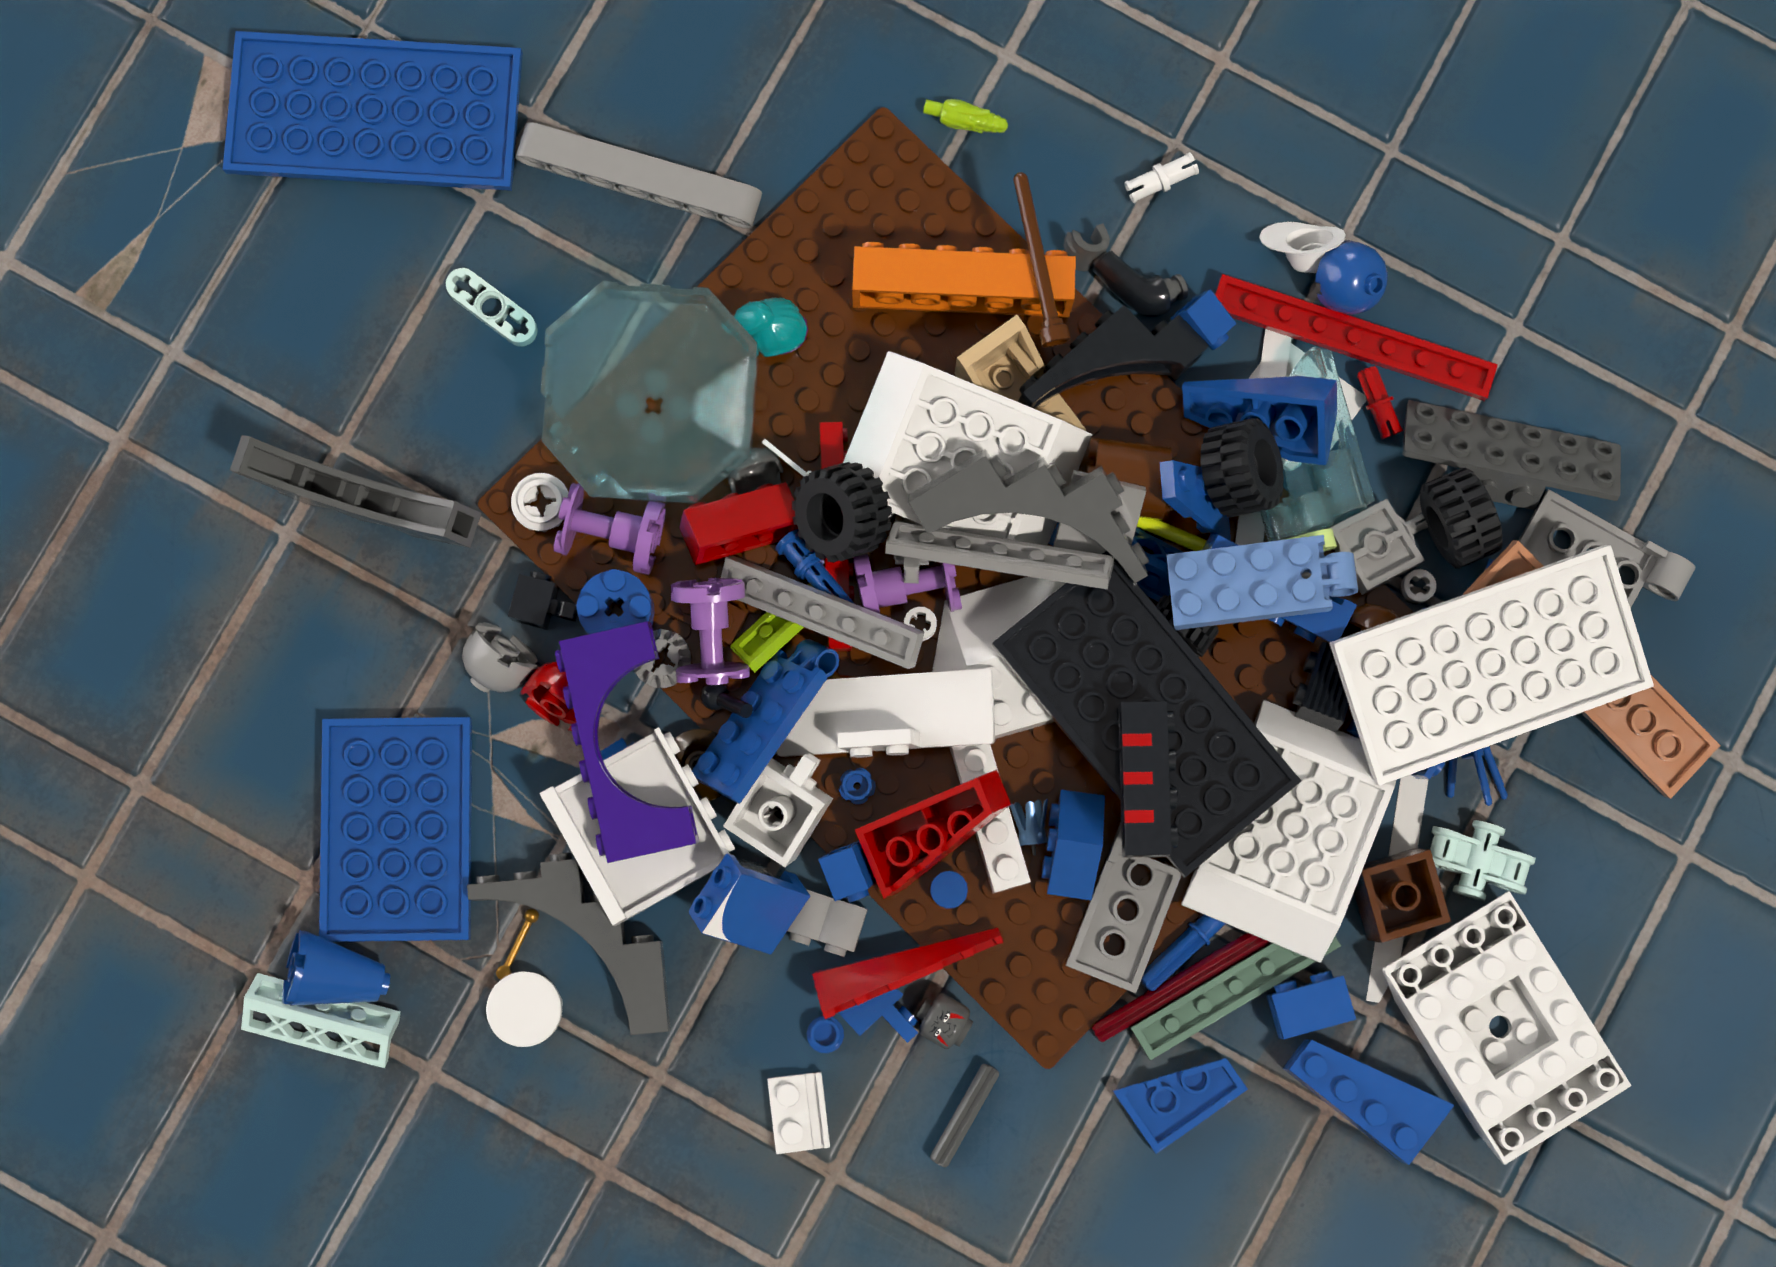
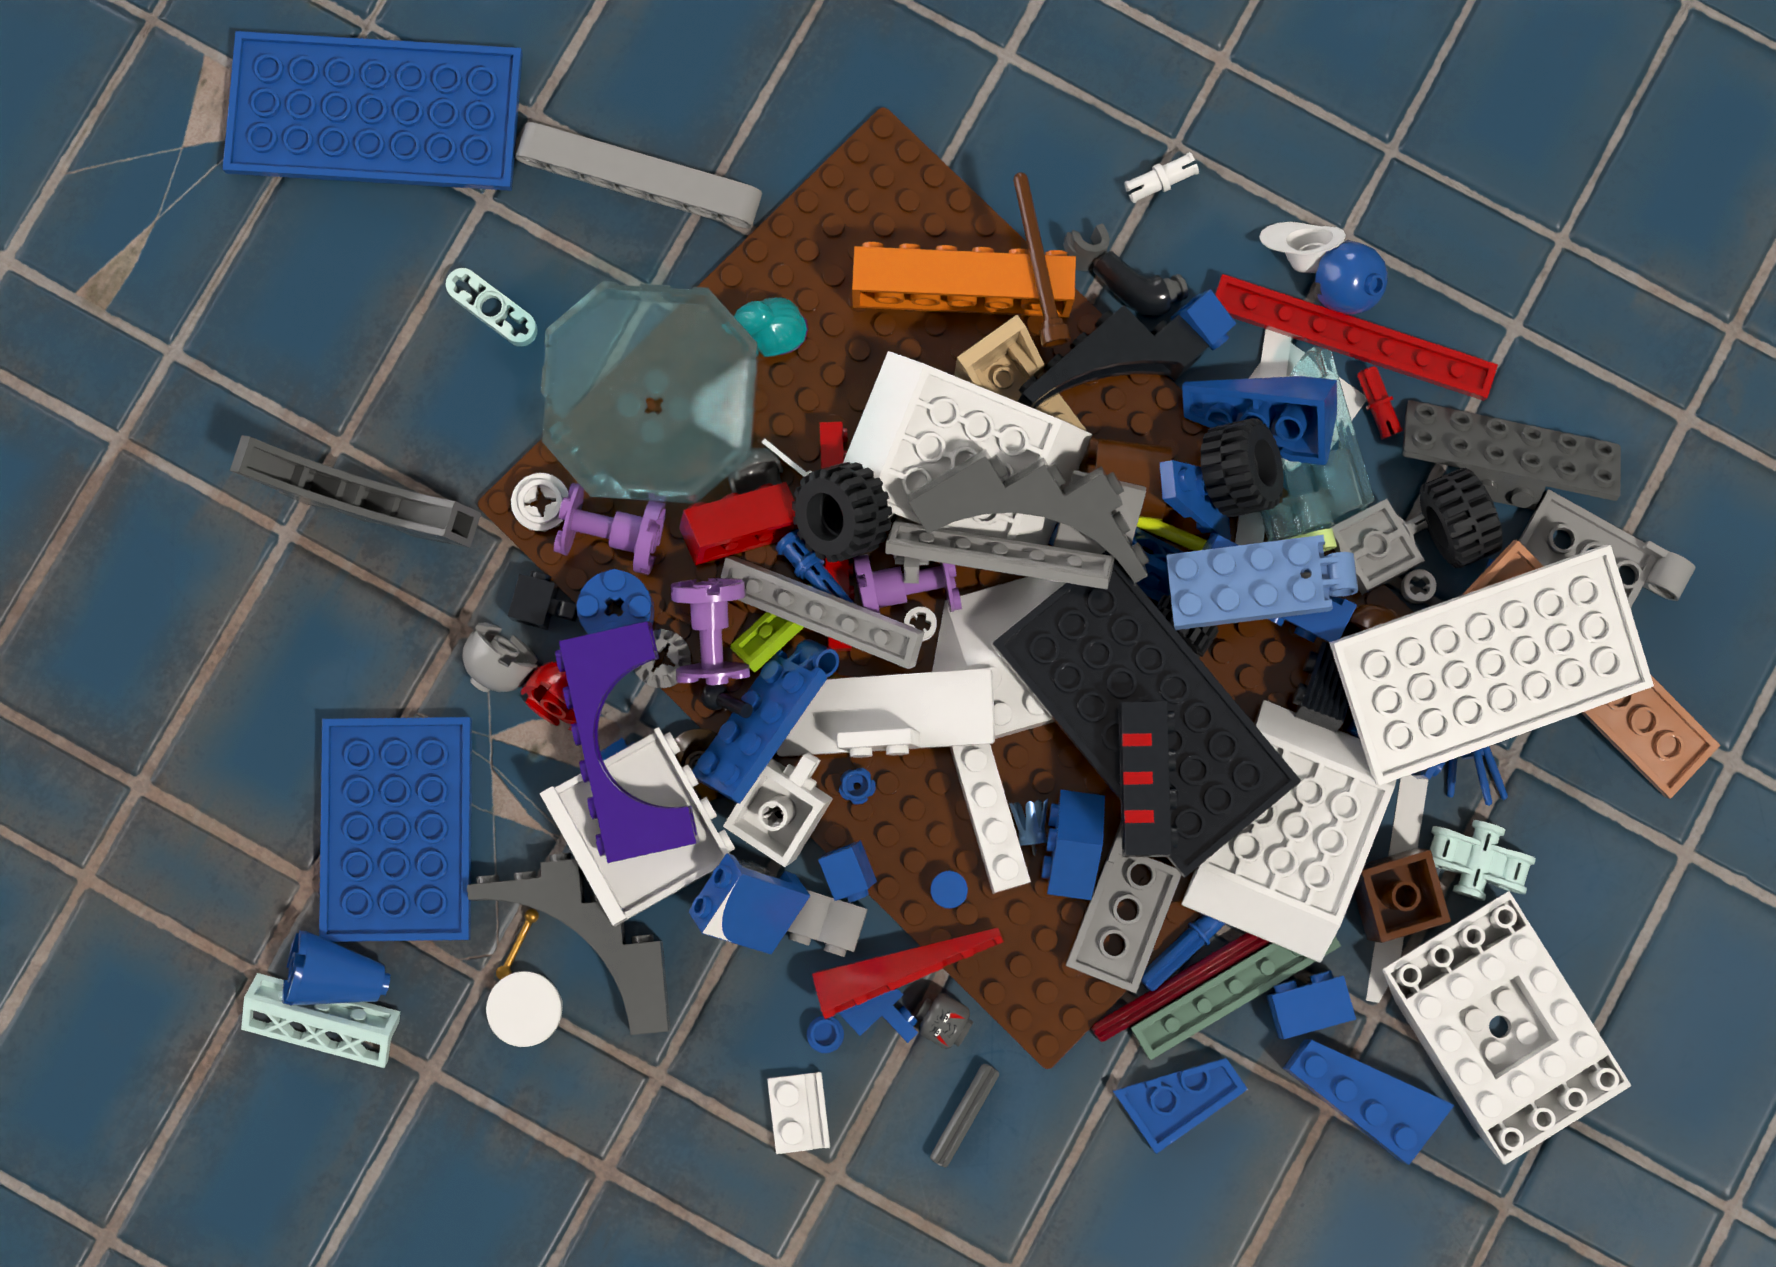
red wedge [855,770,1012,899] -> none
lime piece [923,99,1008,134] -> none

